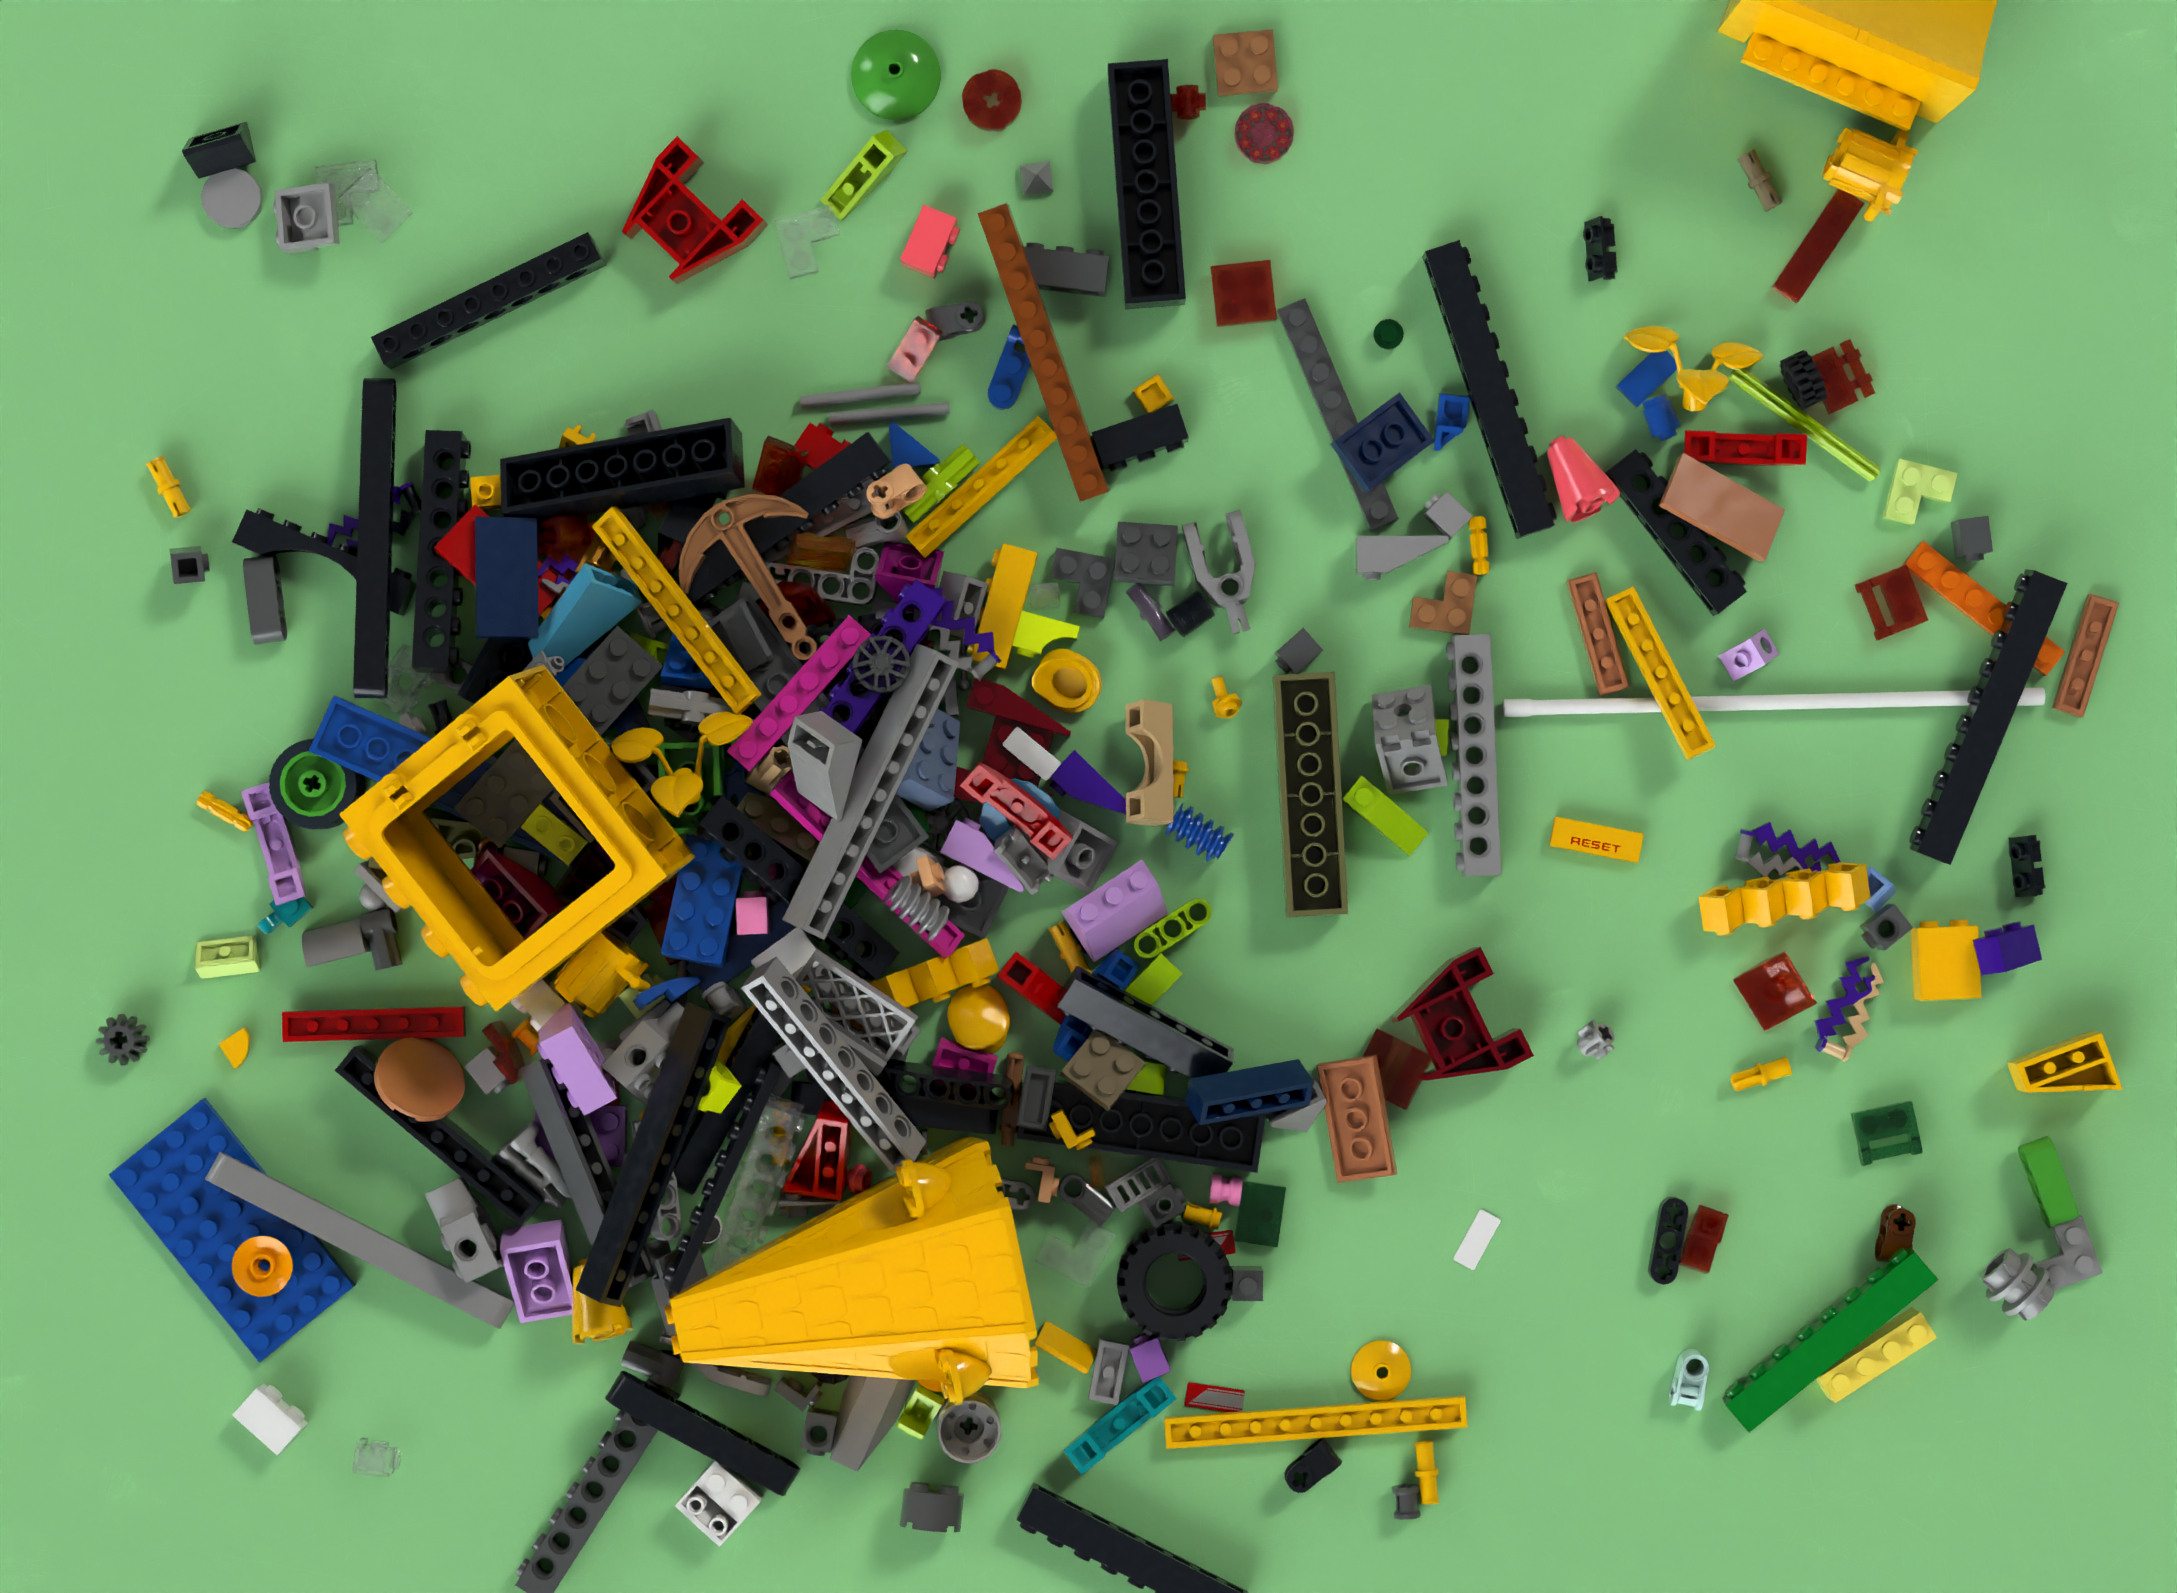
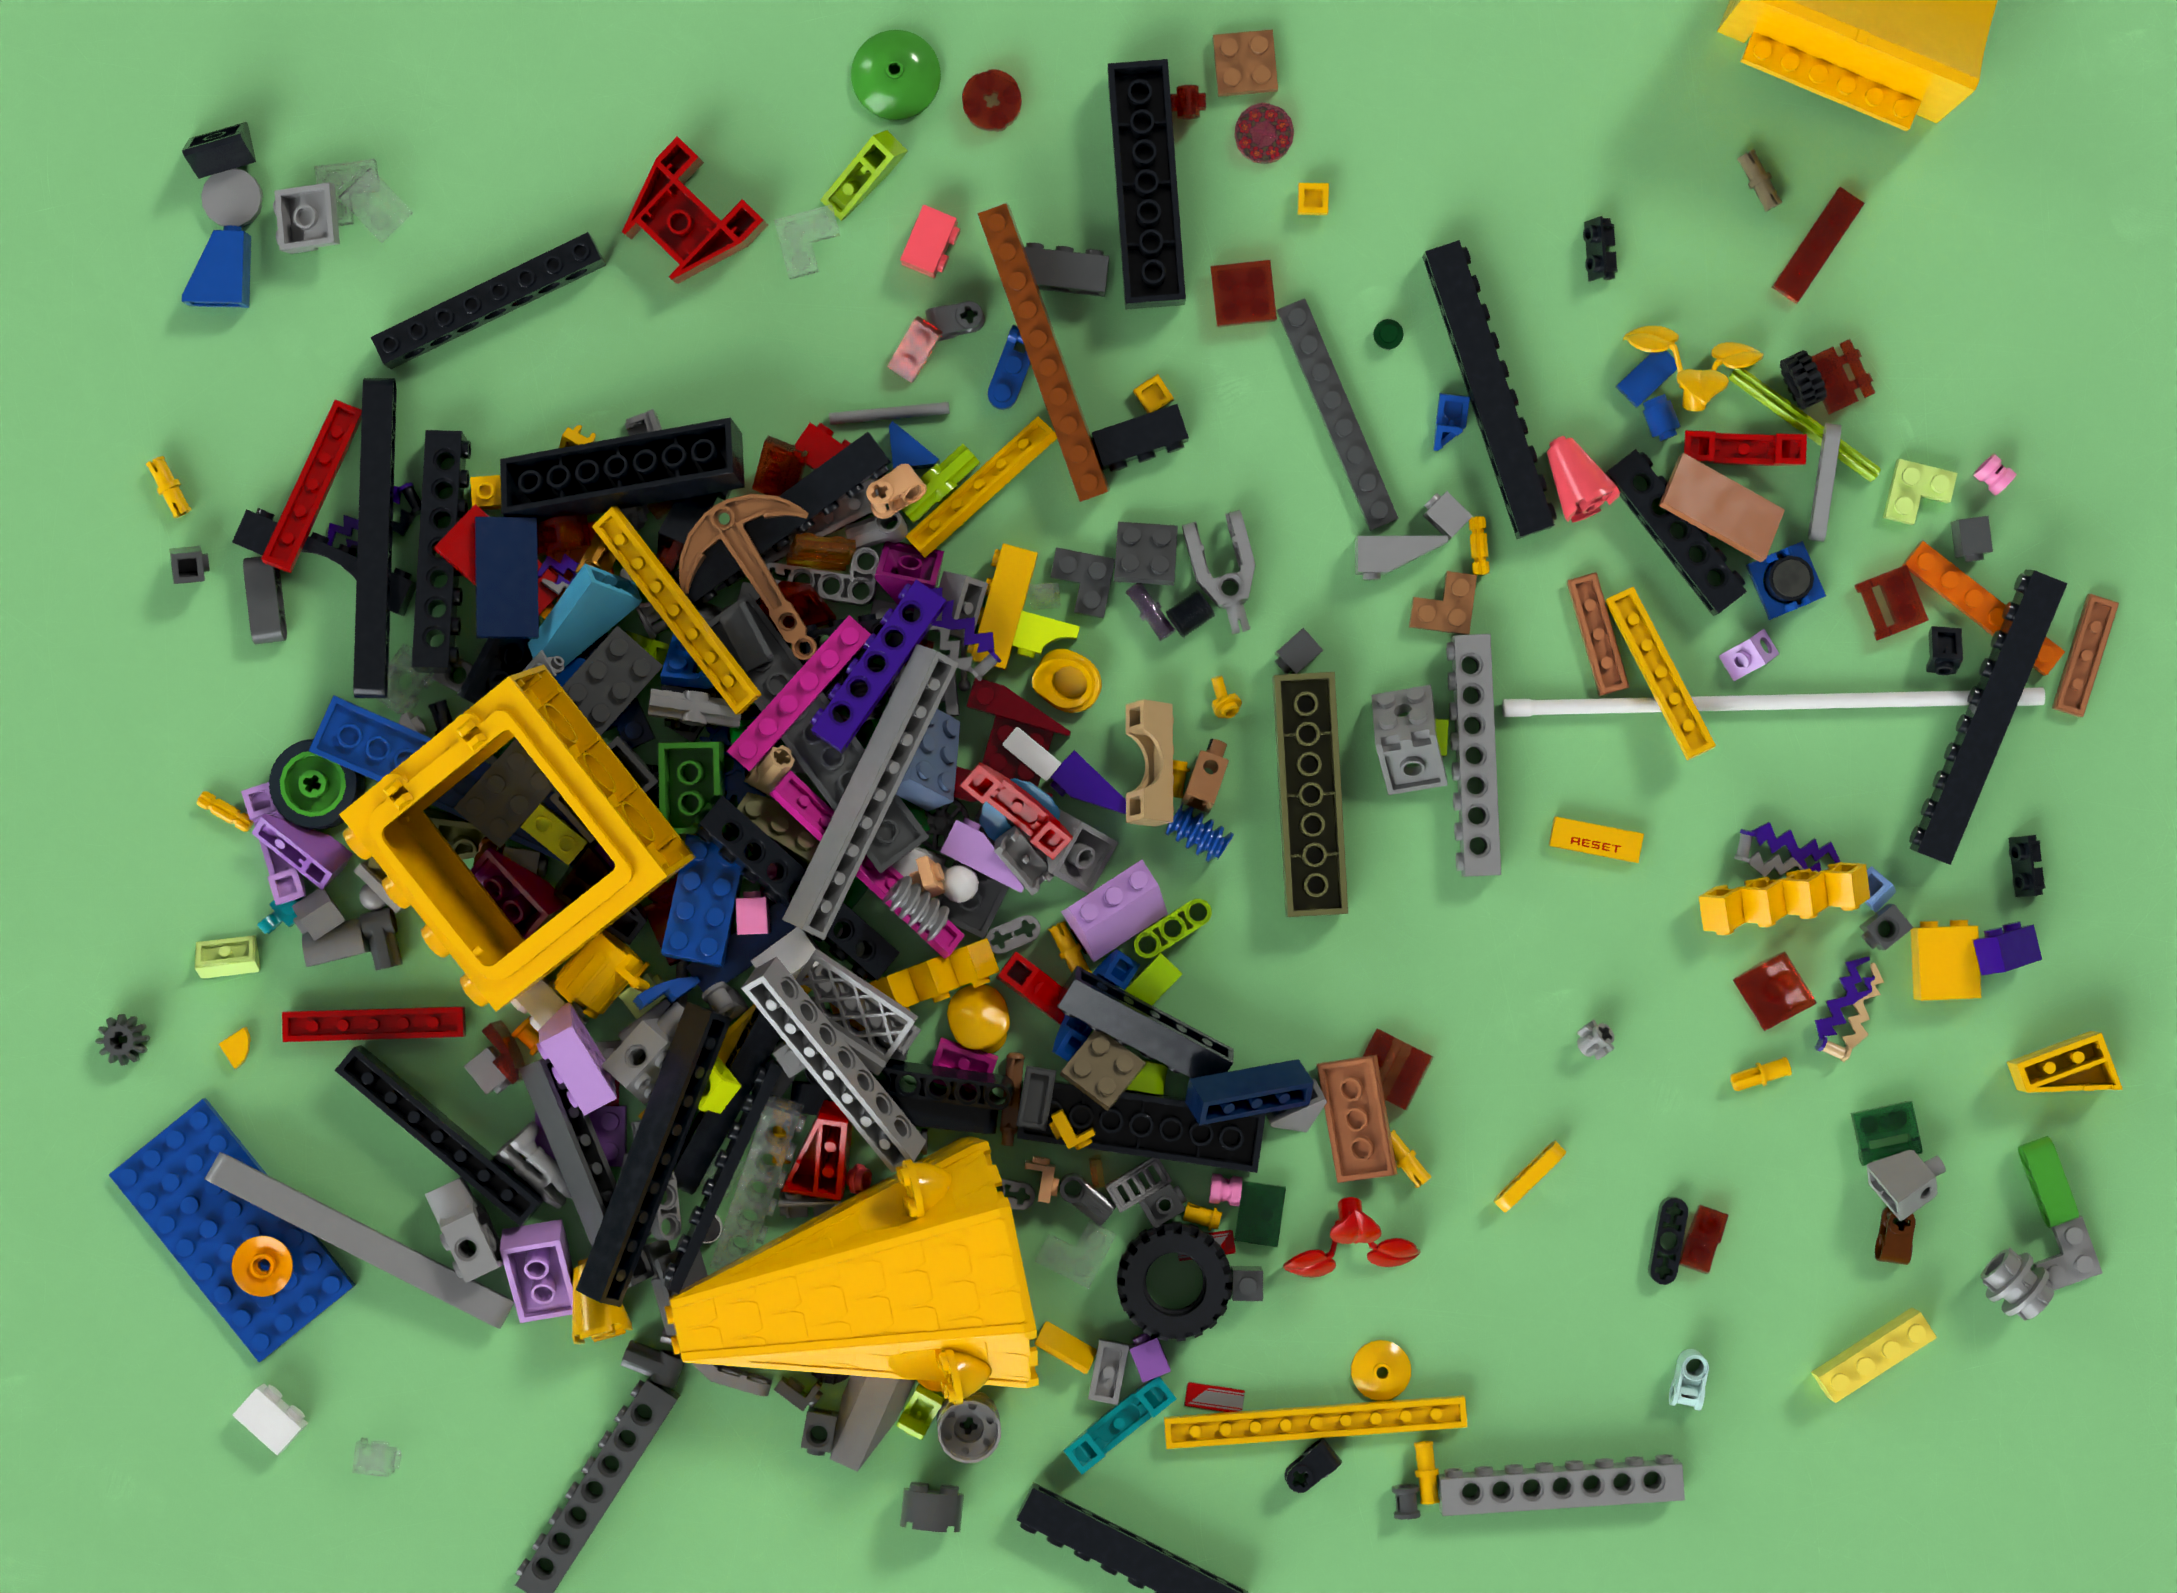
nougat tile [374,1037,465,1122] -> none
black beam [605,1371,800,1496] -> none
yellow plant [611,711,753,817] -> none
white slope [675,1460,764,1547] -> none
light grey slope [787,711,862,821] -> none
light grey bar [800,382,921,408] -> none
dark grey wheel [853,635,911,693] -> none
light grey slope [1020,161,1053,195] -> none
dark blue plate [1330,392,1435,493] -> none
lime slope [1342,776,1429,856] -> none
dark red wedge [1390,947,1534,1081] -> none
white sticker [1453,1209,1501,1270] -> none
green brick [1723,1246,1938,1433] -> none
yellow container [1822,127,1918,222] -> none
none -> blue slope [182,225,251,308]
none -> medium lavender slope [251,813,353,890]
none -> red plate [261,400,362,573]
none -> light grey brick [292,888,346,941]
none -> light grey beam [986,915,1041,954]
none -> medium nougat torso [1181,739,1229,813]
none -> red plant [1283,1197,1421,1277]
none -> yellow plate [1297,183,1329,215]
none -> yellow pin [1390,1129,1432,1188]
none -> light grey brick [1437,1454,1685,1516]
none -> yellow beam [1493,1140,1566,1213]
none -> piece [1746,541,1826,620]
none -> light grey beam [1808,423,1841,542]
none -> light grey torso [1866,1150,1946,1221]
none -> black bracket [1926,626,1963,676]
none -> bright pink wheel [1973,453,2017,496]

